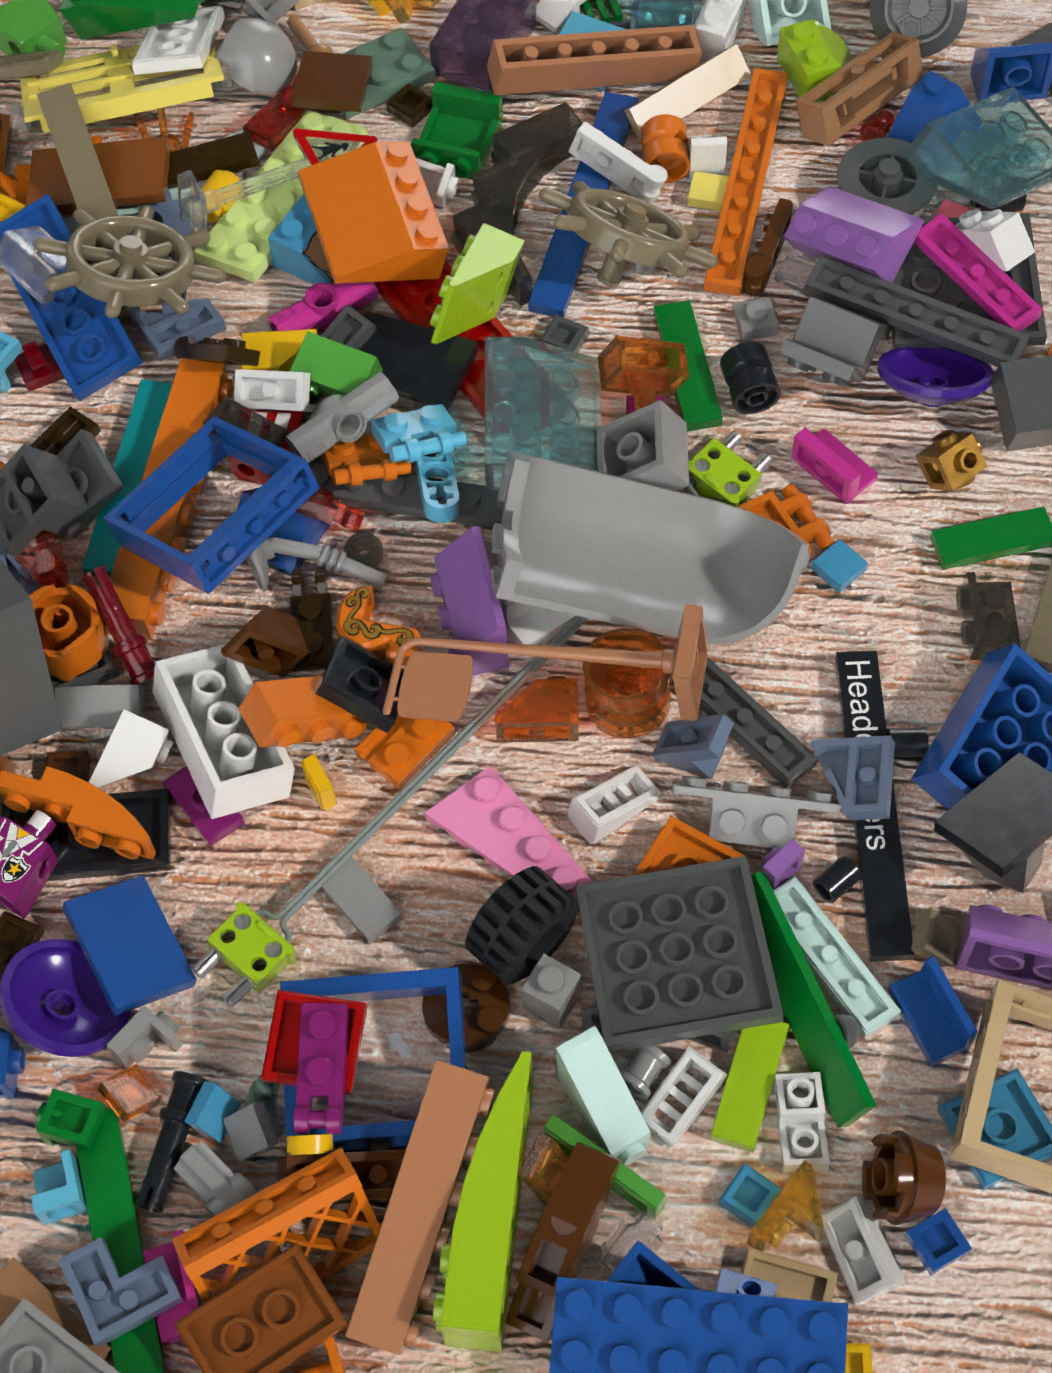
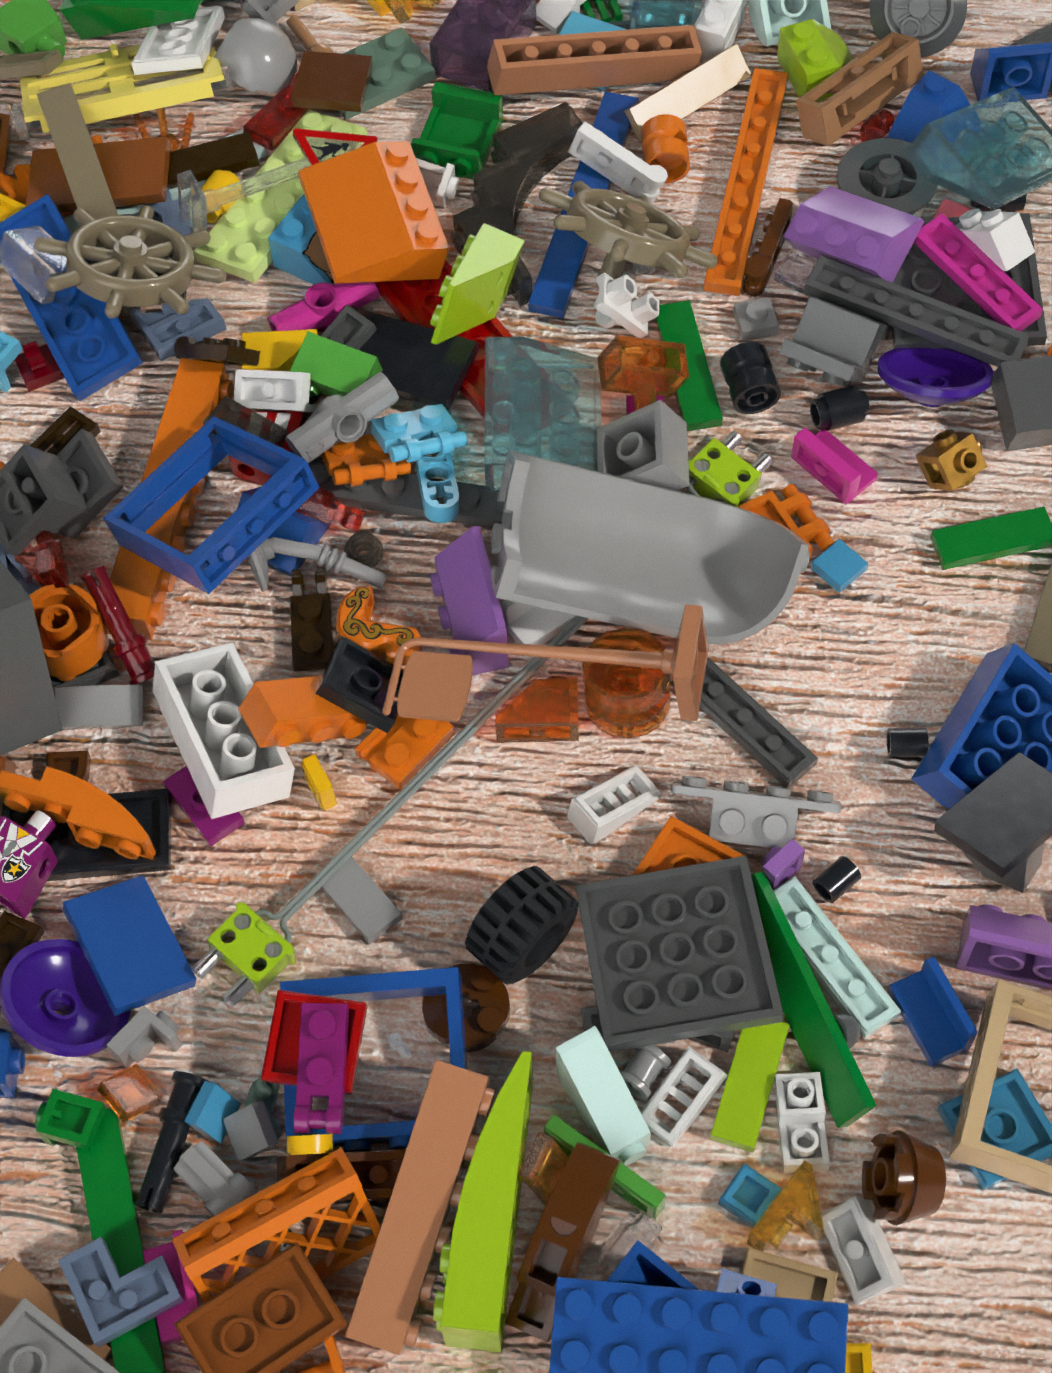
medium azure panel [31,1149,87,1225] -> none
teal tile [82,379,173,578] -> none
white slope [89,709,174,788] -> none
reddish brown slope [221,606,309,678] -> none
dark brown tile [386,83,433,128] -> none
bright pink wing [425,765,593,902] -> none
light grey brick [521,953,582,1029] -> none
dark grey tile [539,315,589,362] -> none
sand blue slope [652,714,734,778] -> none
white slope [687,134,727,181] -> none
light yellow tile [687,171,729,211] -> none
sand blue wing [812,735,895,820] -> none
black tile [835,651,915,962] -> none
blue plate [904,1208,972,1276] -> none
dark tan plate [911,908,960,967] -> none
clear smoke bracket [956,572,1021,660] -> none
none -> white hips [593,272,660,339]
none -> black brick [810,385,870,431]

